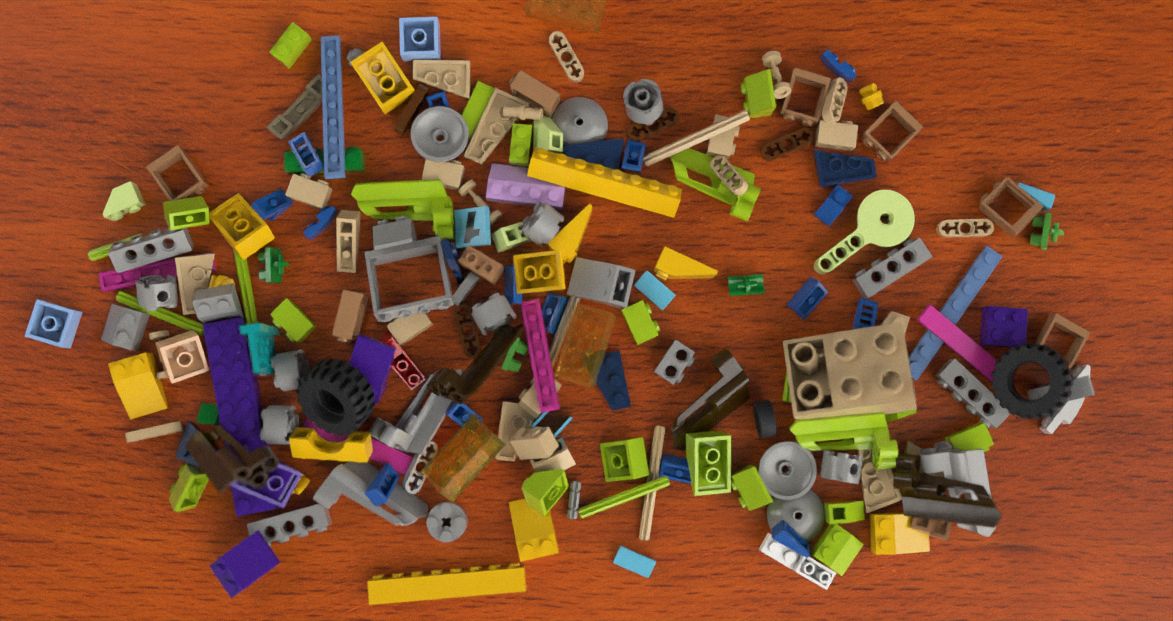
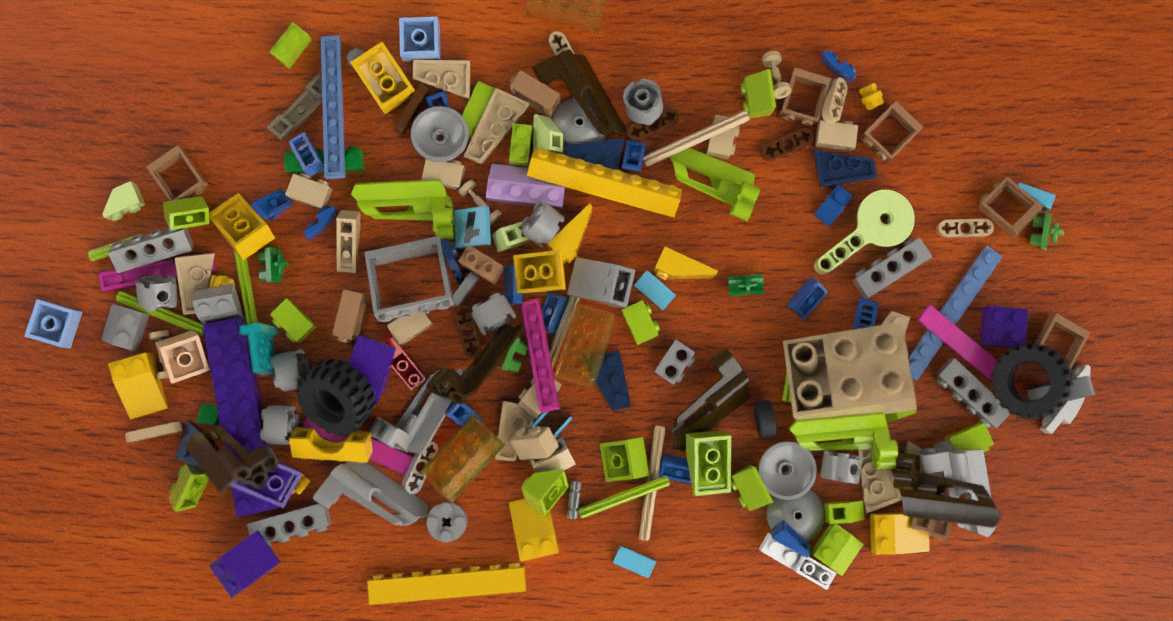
blue slope [365,462,400,506] -> none
light grey slope [372,215,418,250] -> none
tan pin [503,104,543,121] -> none
tan beam [710,155,748,195] -> none
none -> dark brown panel [532,50,626,136]

